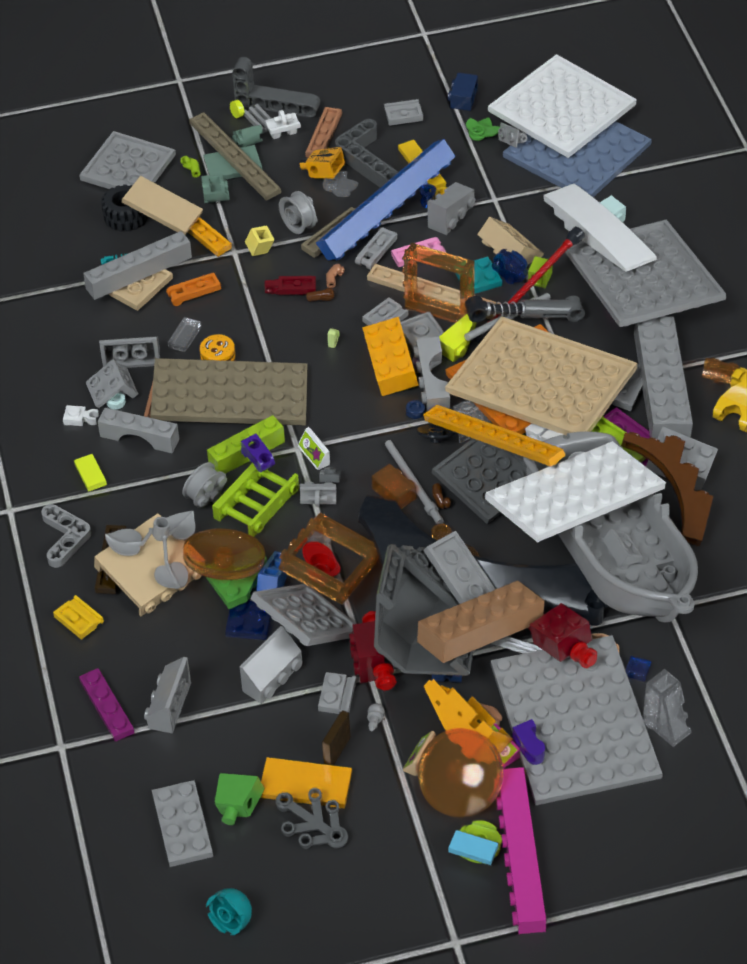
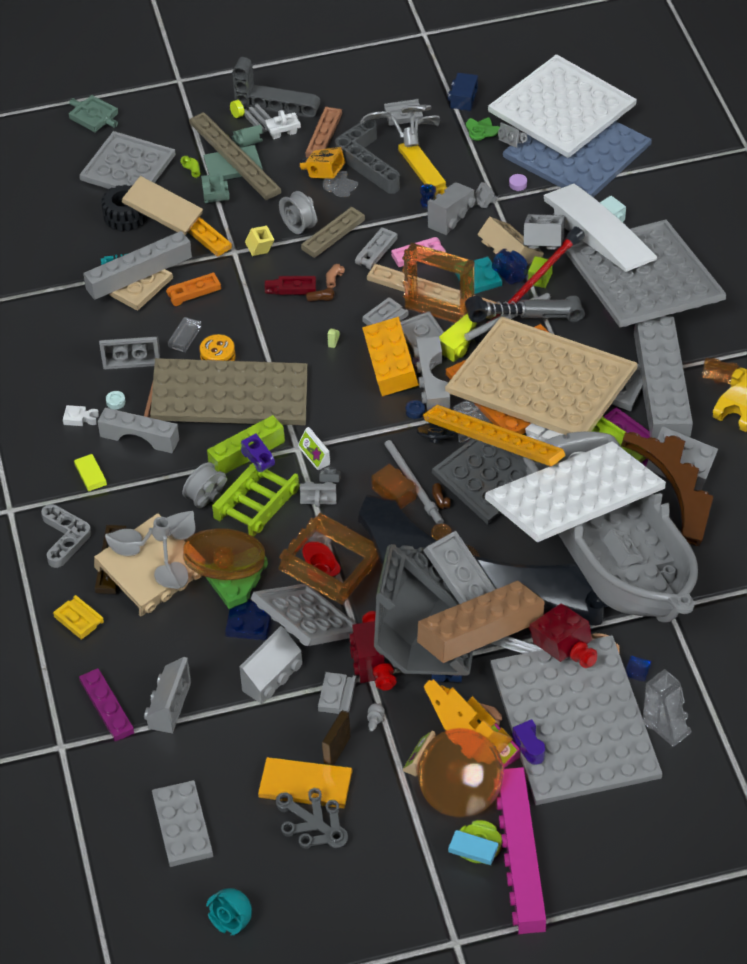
light grey bracket [86,359,138,408] -> none
bright green torso [215,773,265,825] -> none
blue slope [257,551,294,591] -> none
brick [316,139,456,261] -> none
none -> sand green plate [69,95,118,132]
none -> light grey plant [360,105,440,147]
none -> light grey tile [474,182,497,208]
none -> lavender tile [509,174,527,191]
none -> light grey brick [524,214,564,249]

